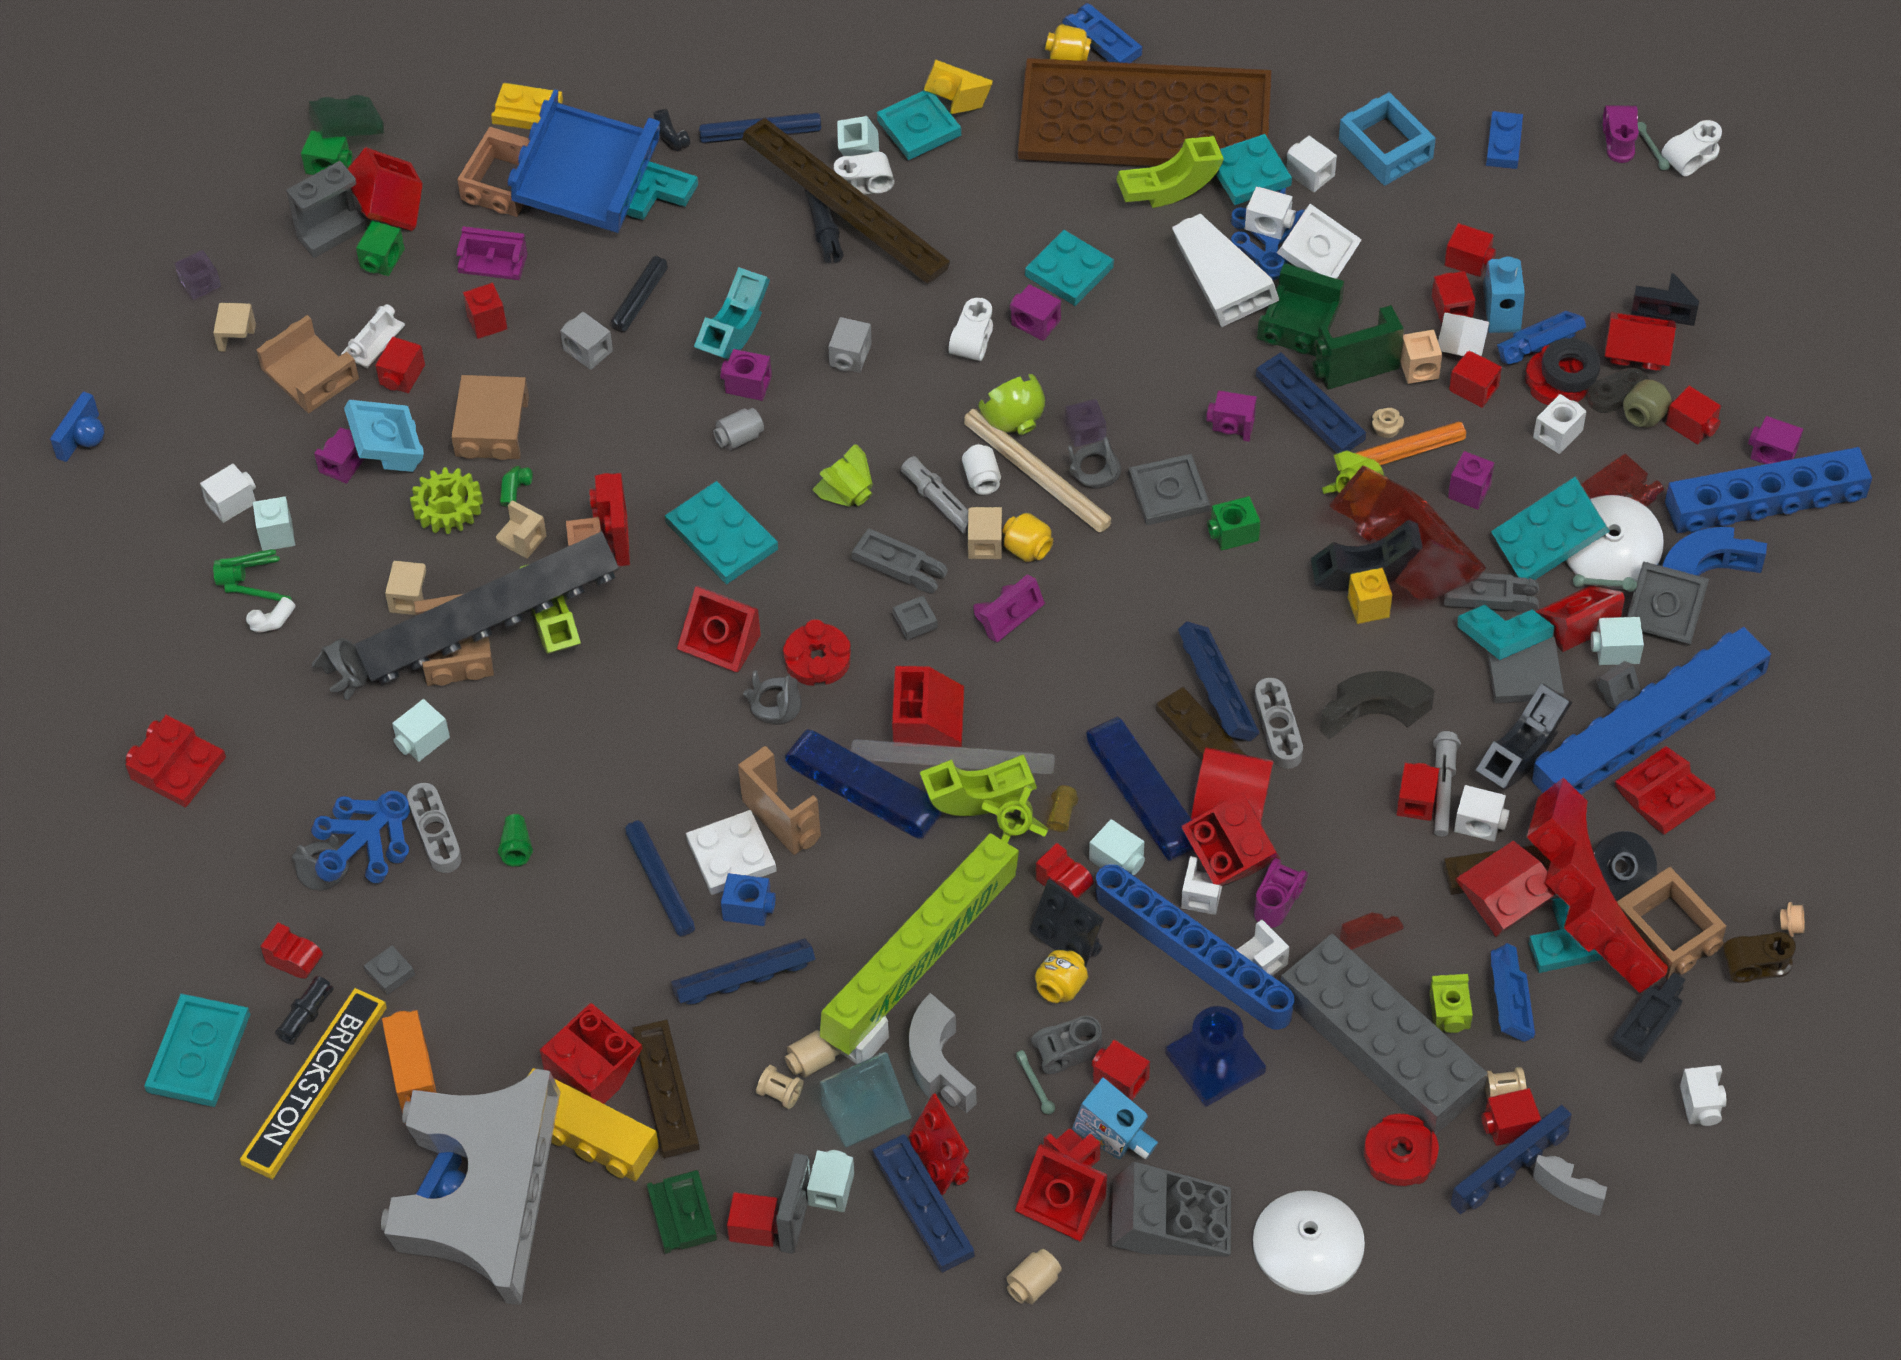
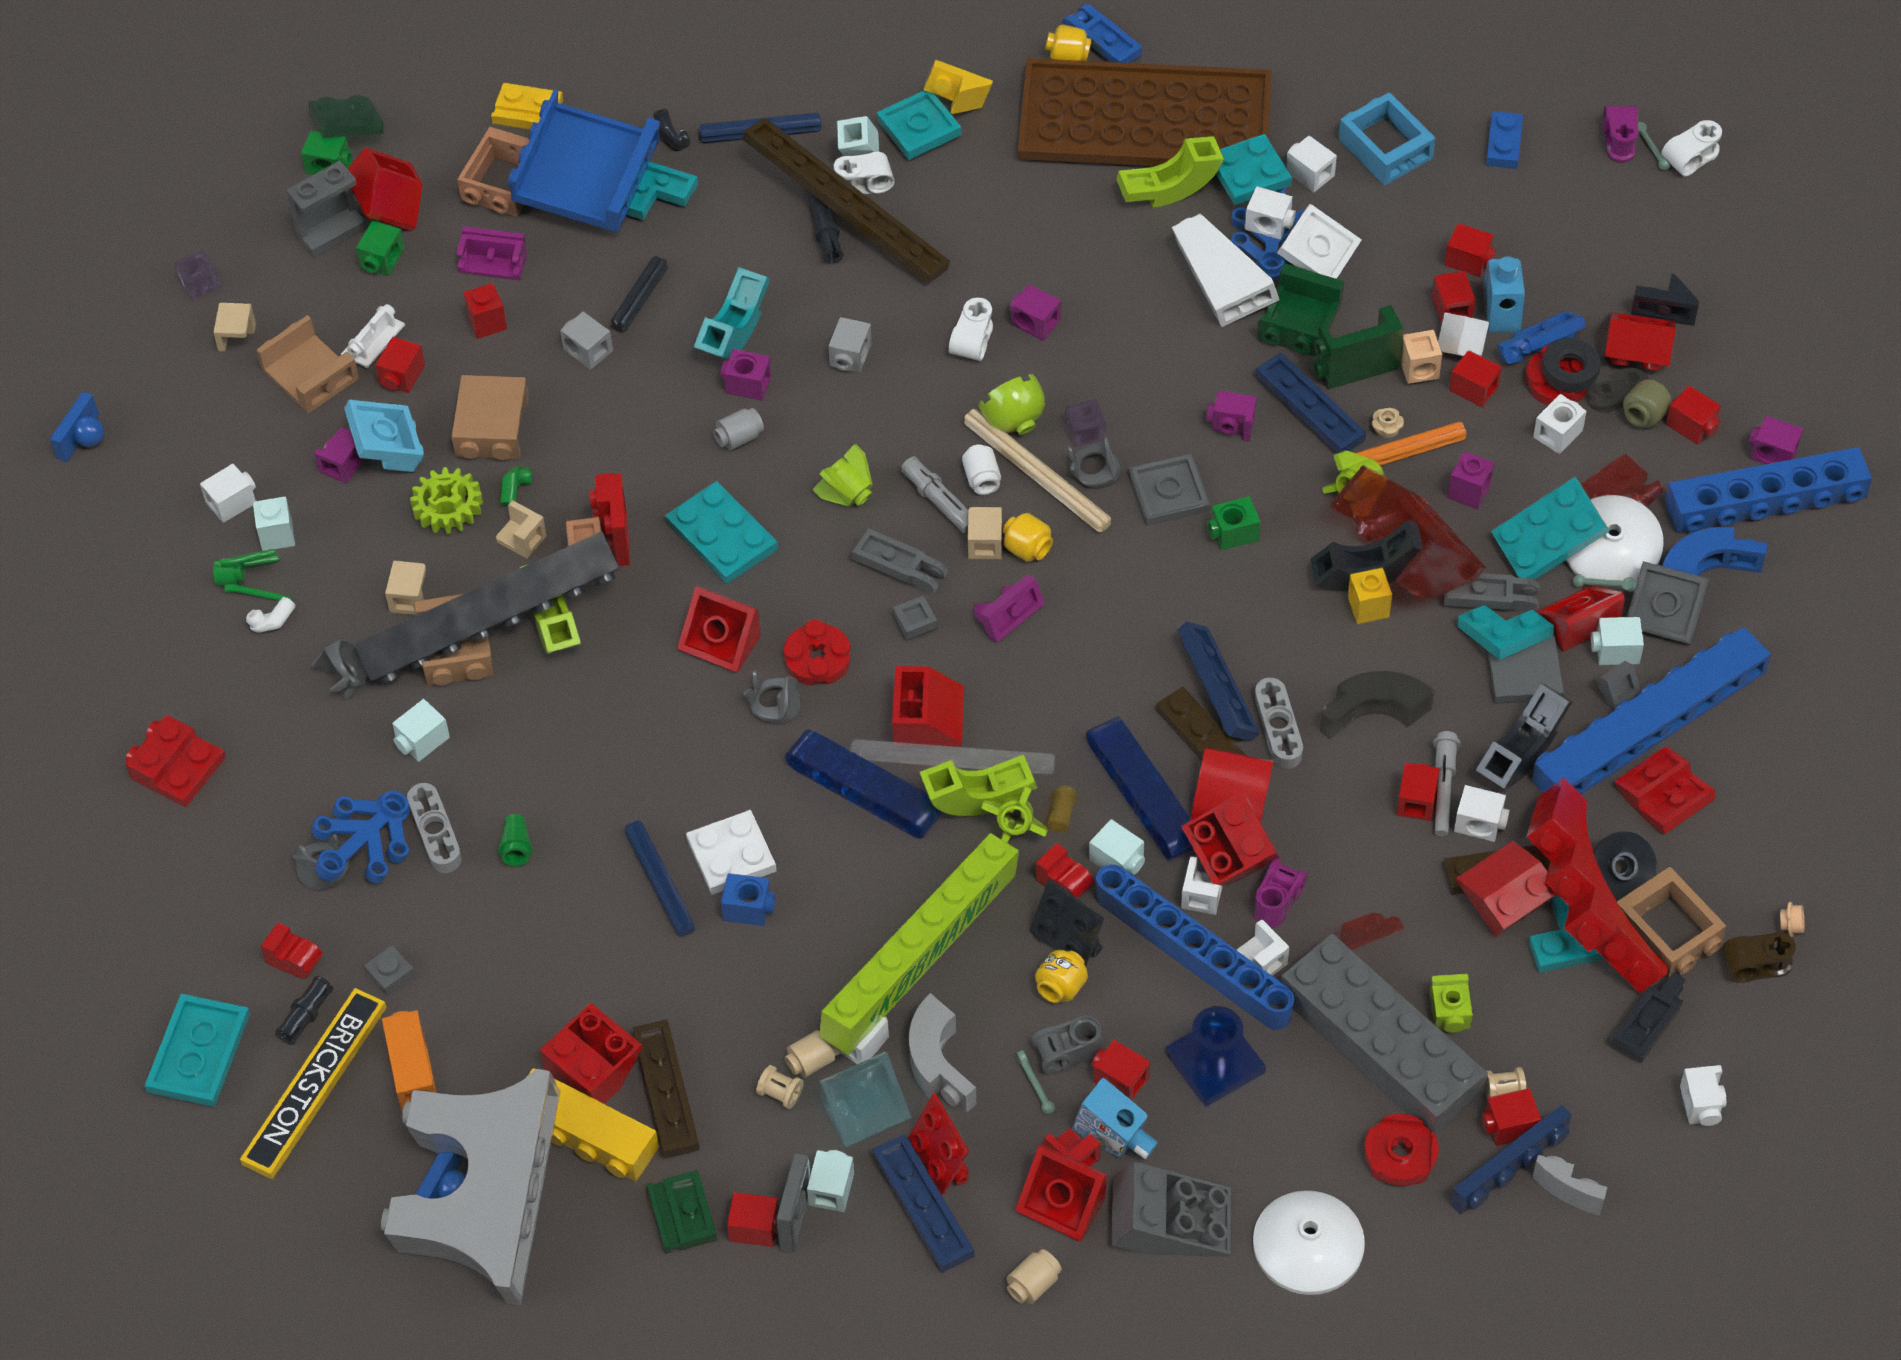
dark blue plate [671,938,816,1004] -> none
medium nougat panel [738,746,821,855] -> none
teal plate [1025,230,1114,306] -> none
blue hinge [1491,943,1535,1042] -> none

